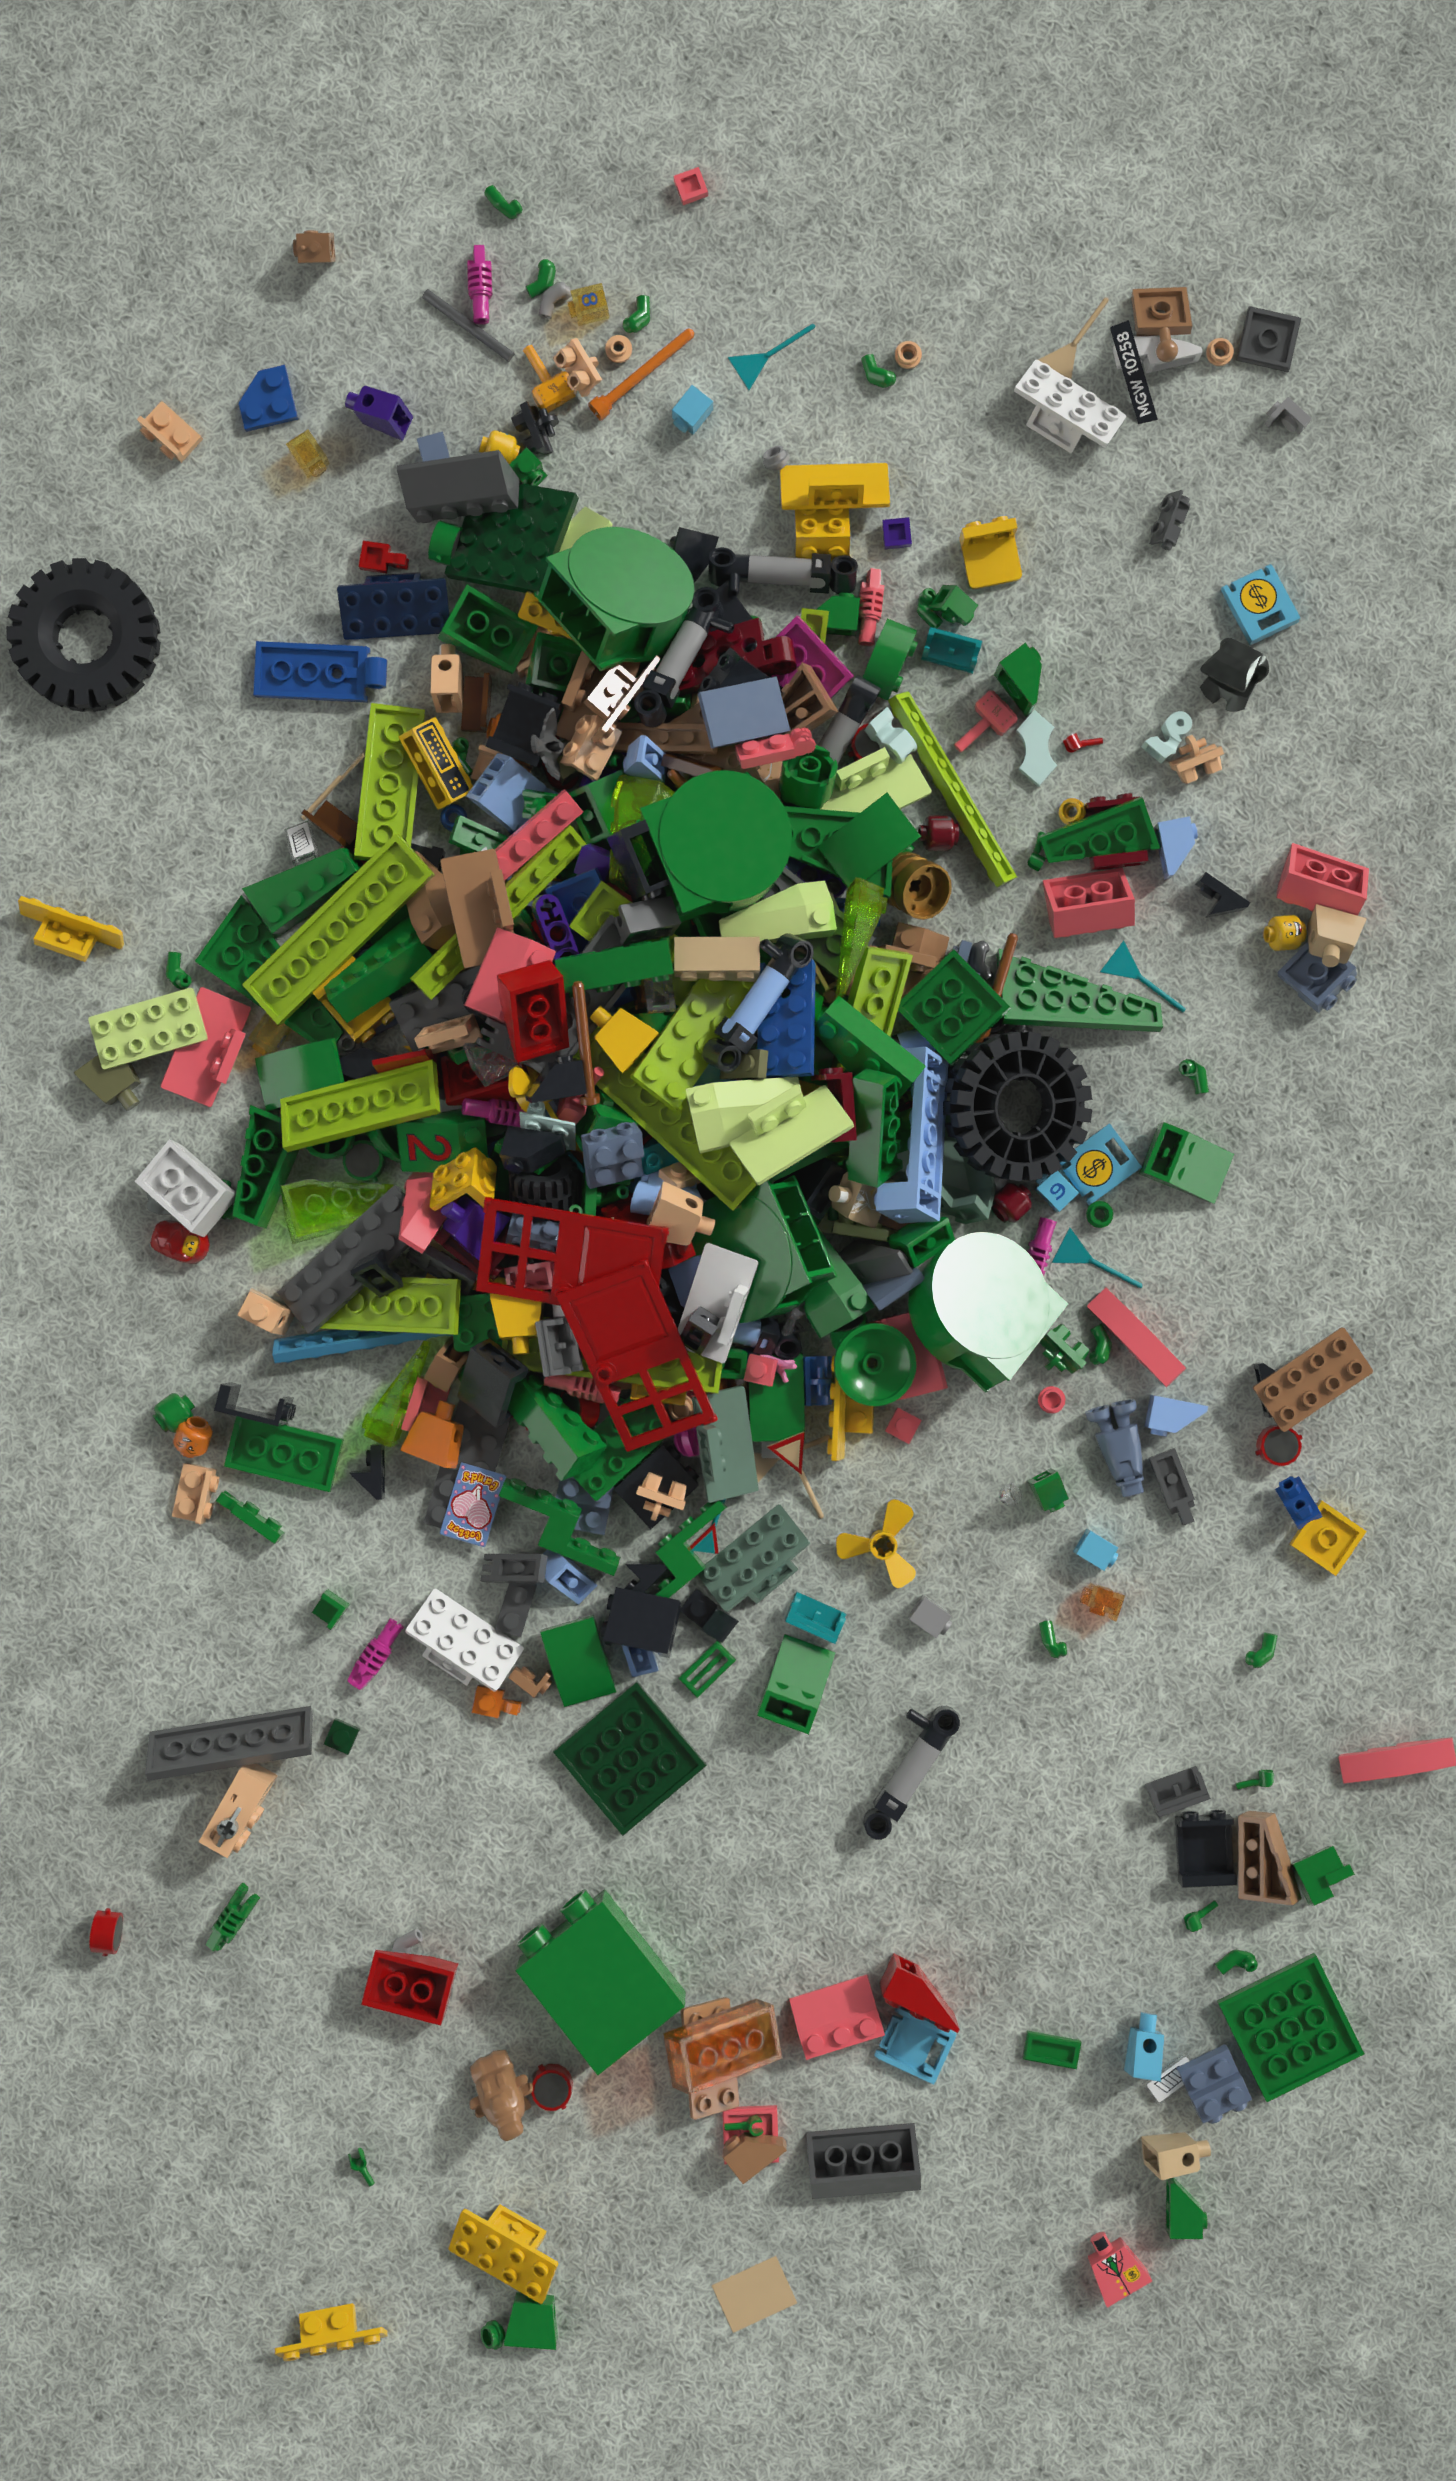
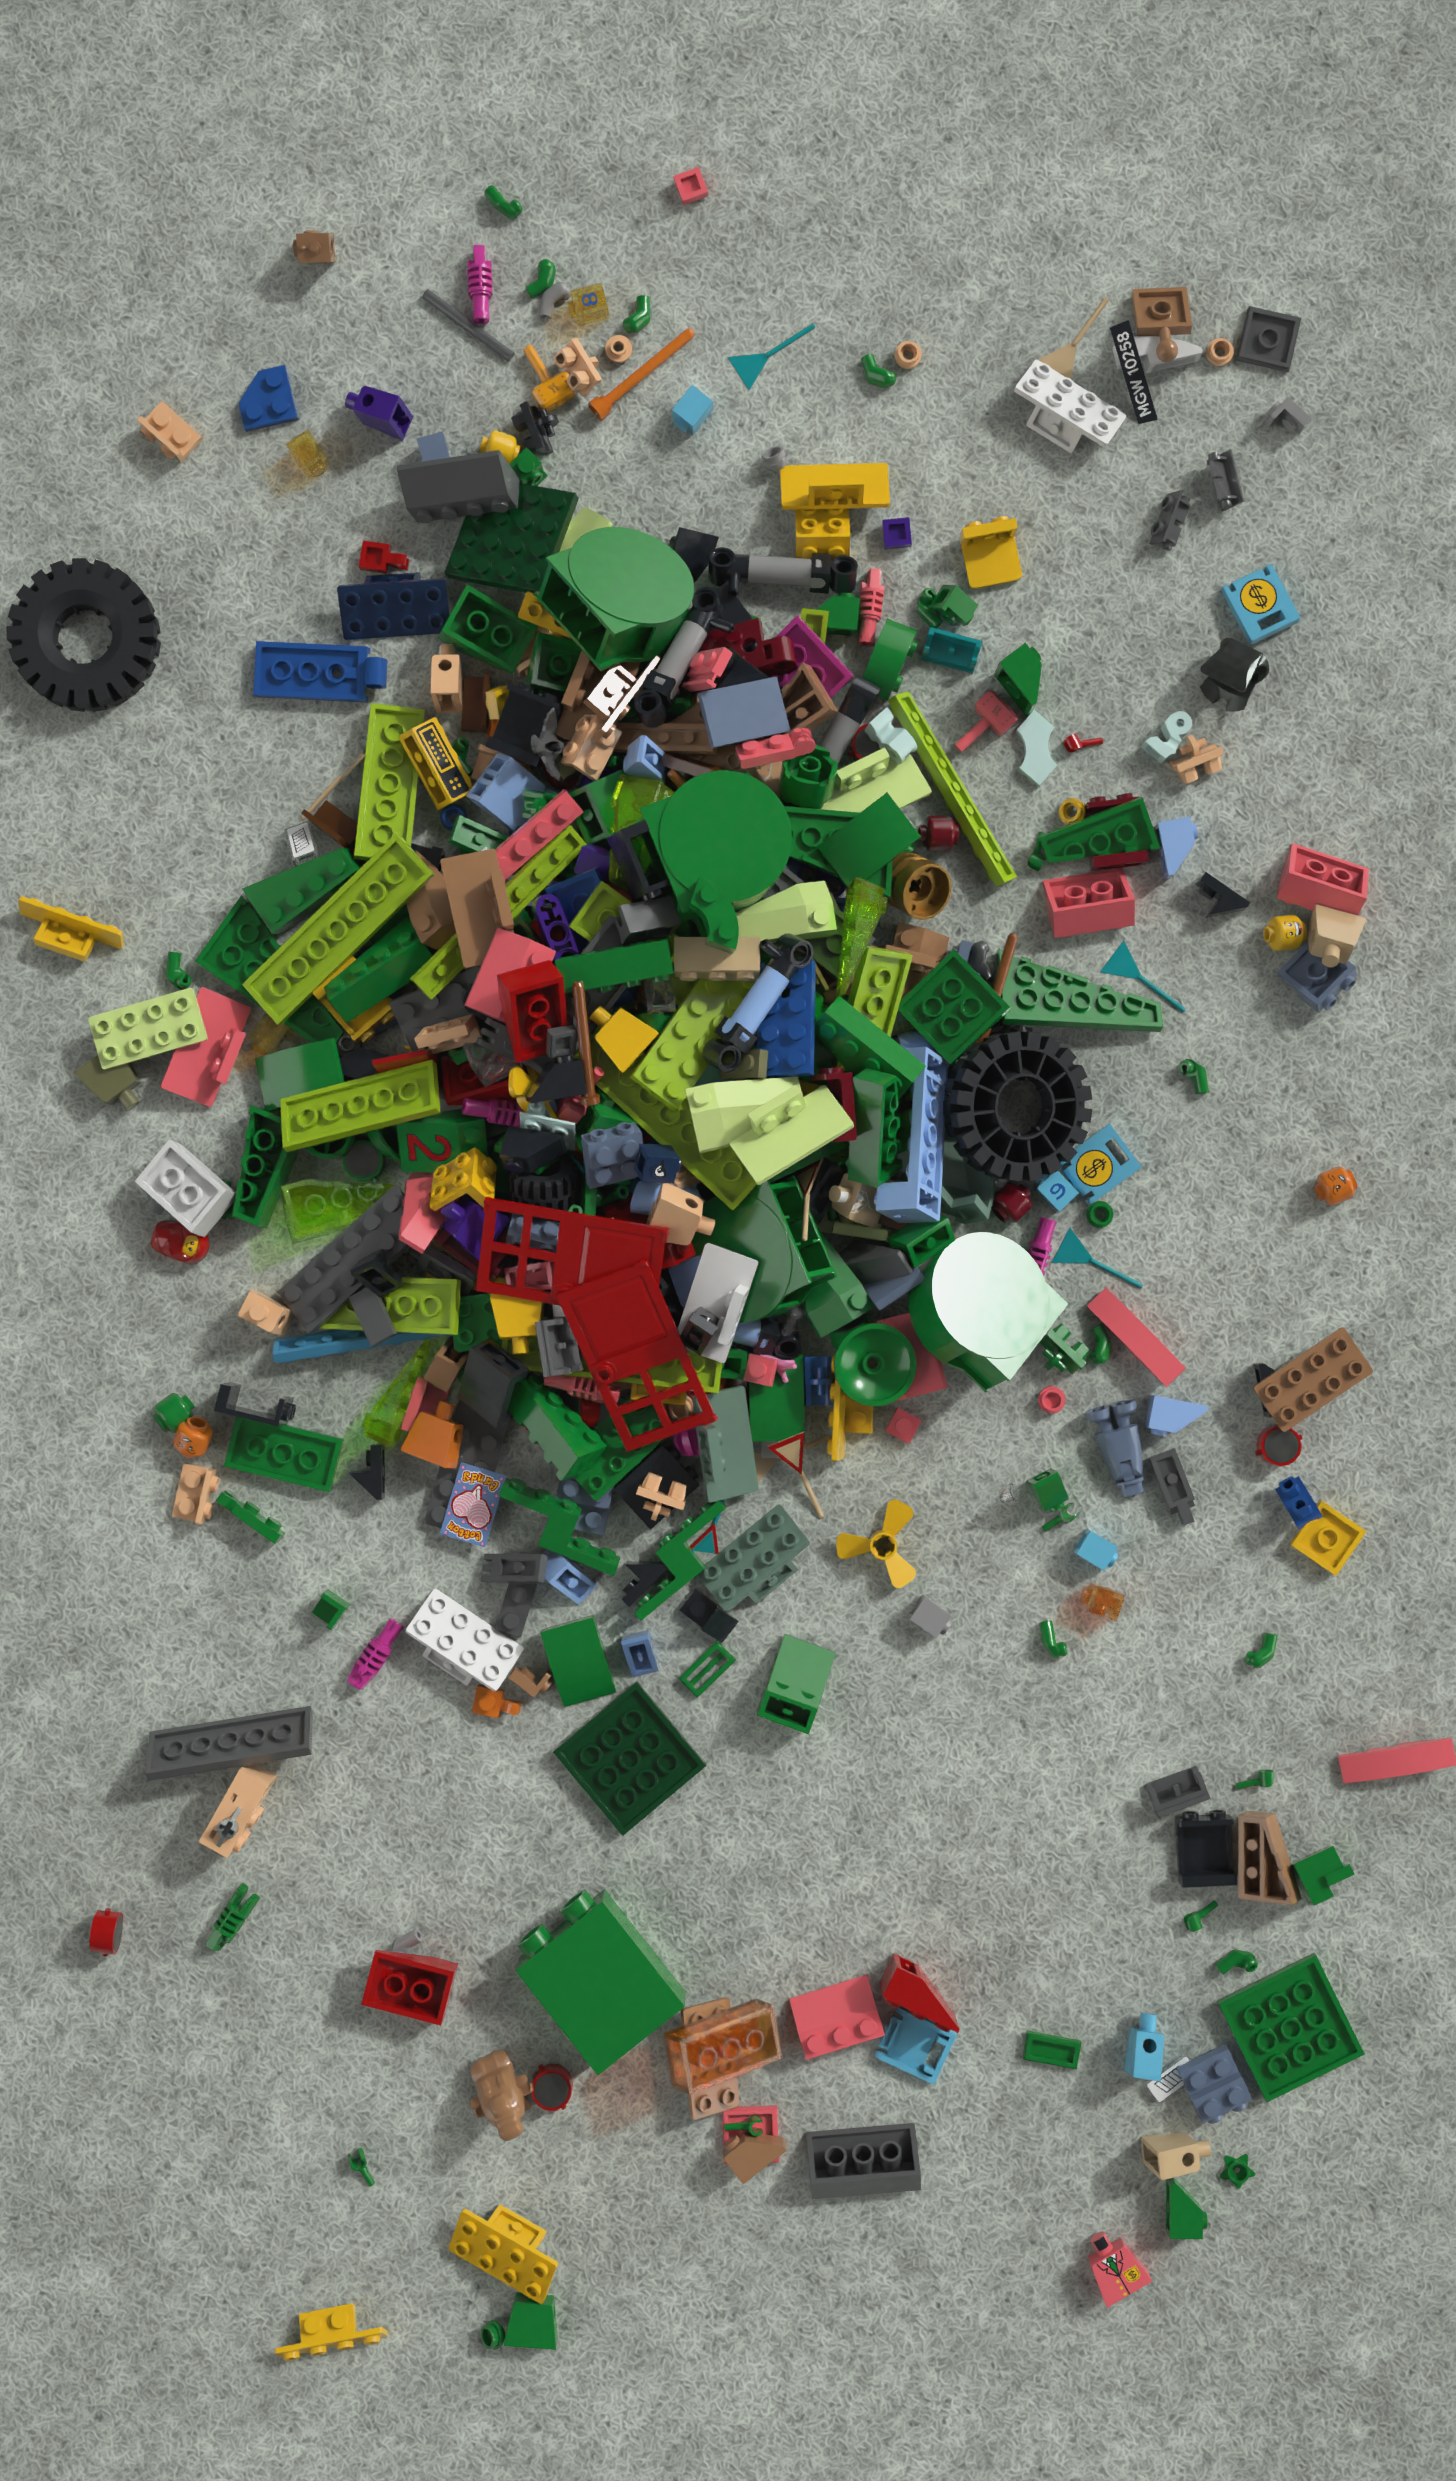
dark green plate [324,1718,360,1755] -> none
green piece [428,520,463,566] -> none
black panel [600,1587,682,1658] -> none
tan window [712,2256,797,2333] -> none
teal hinge [785,1592,846,1644] -> none
piece [864,1705,960,1840] -> none
slope [1139,1122,1234,1204] -> none
none -> dark grey tile [349,1287,397,1347]
none -> yellow plate [485,686,509,719]
none -> dark grey tile [546,1024,577,1058]
none -> dark blue brick [634,1144,681,1183]
none -> coral plate [682,647,733,692]
none -> green brick [688,876,739,954]
none -> tan piece [792,1158,823,1241]
none -> green hand [1042,1503,1080,1532]
none -> dark grey hinge [1206,449,1245,512]
none -> green plate [1220,2154,1255,2189]
none -> orange head [1314,1166,1357,1206]

